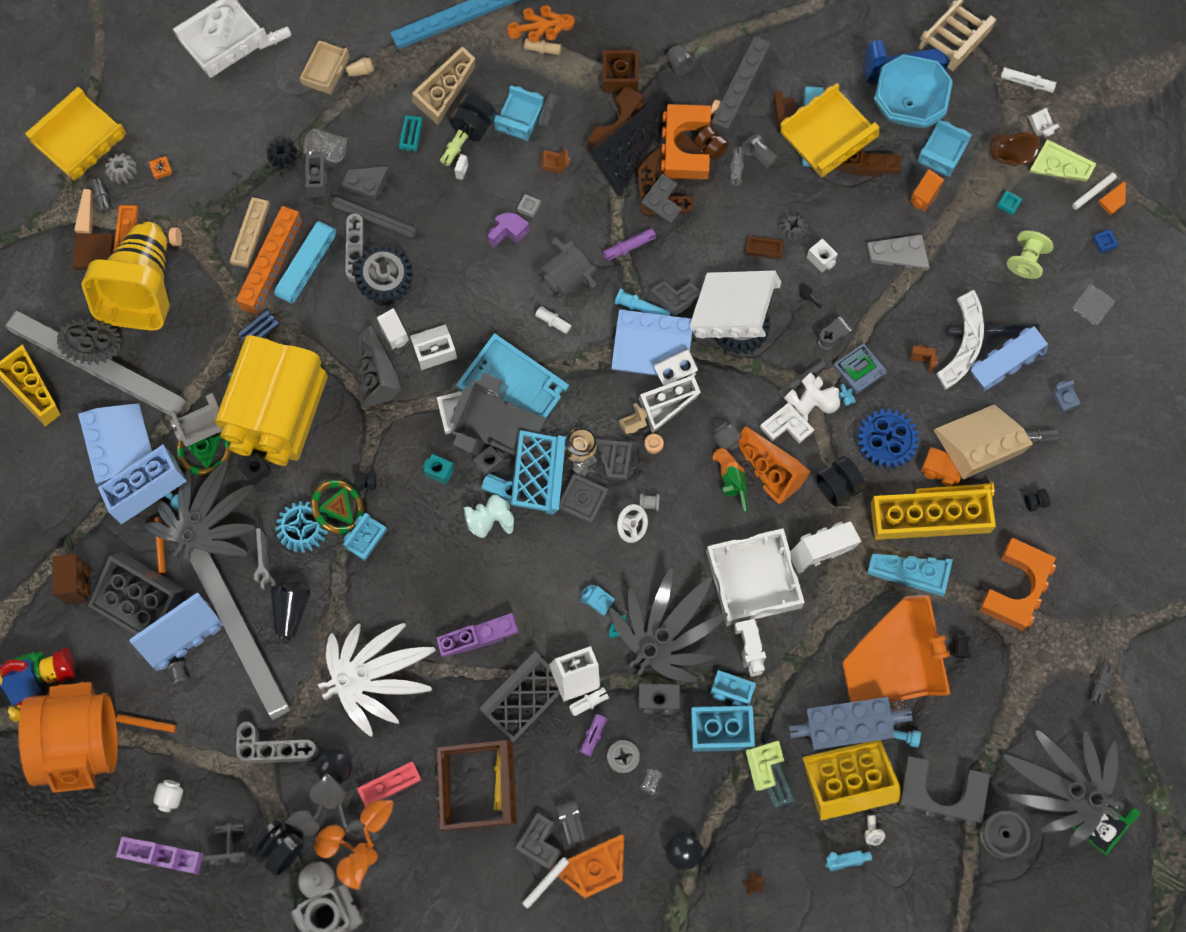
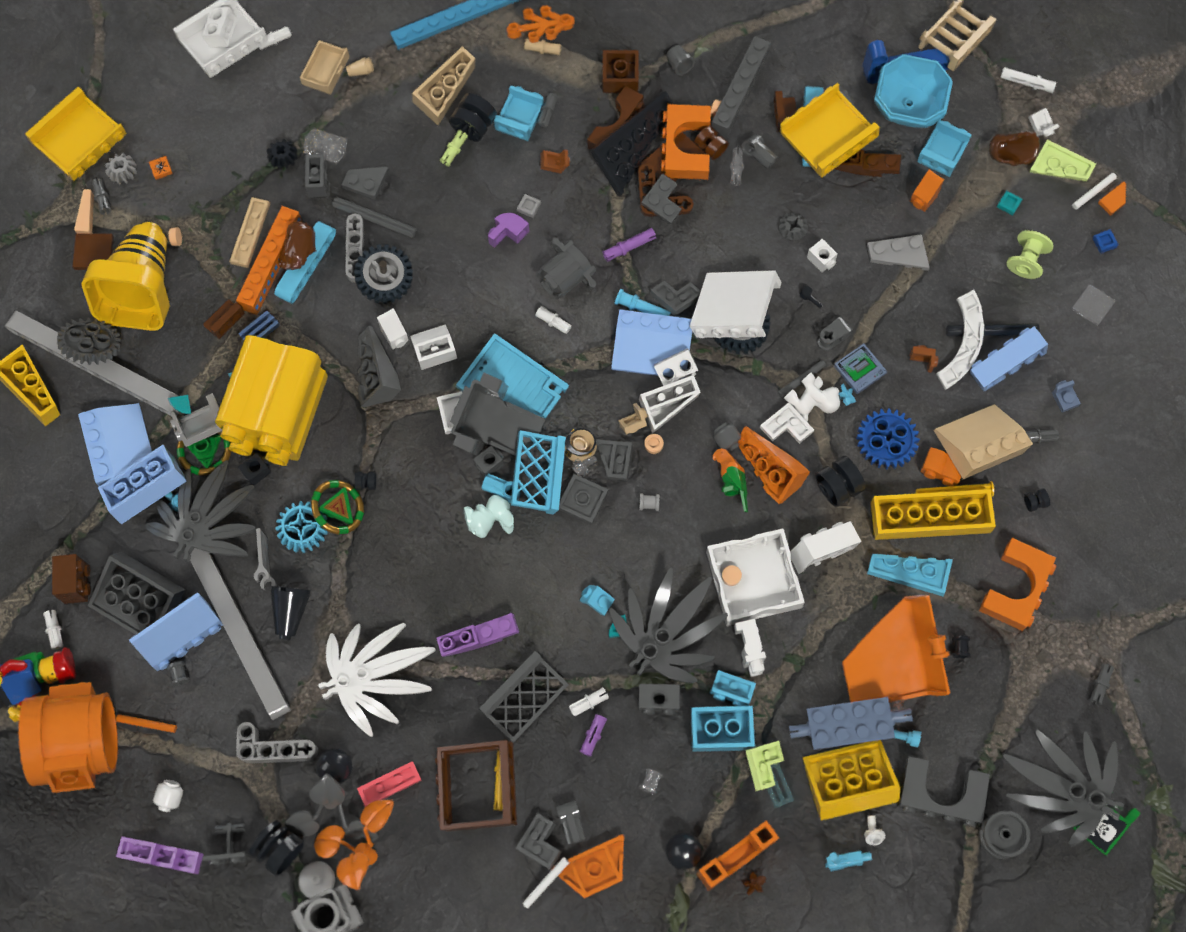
orange tile [113,205,139,252] -> none
orange bar [154,517,166,575] -> none
medium azure bracket [344,513,387,561] -> none
teal tile [399,115,423,152] -> none
teal brick [423,454,455,485] -> none
white tile [455,154,468,180] -> none
white slope [549,646,600,702] -> none
light grey gear [607,740,640,773] -> none
white piece [617,504,648,543] -> none
reddish brown tile [745,236,784,260] -> none
none -> white axle [43,610,63,650]
none -> teal tile [168,395,191,414]
none -> reddish brown panel [203,300,245,339]
none -> reddish brown piece [279,221,316,270]
none -> orange arch [697,820,779,891]
none -> light nougat tile [722,565,742,586]

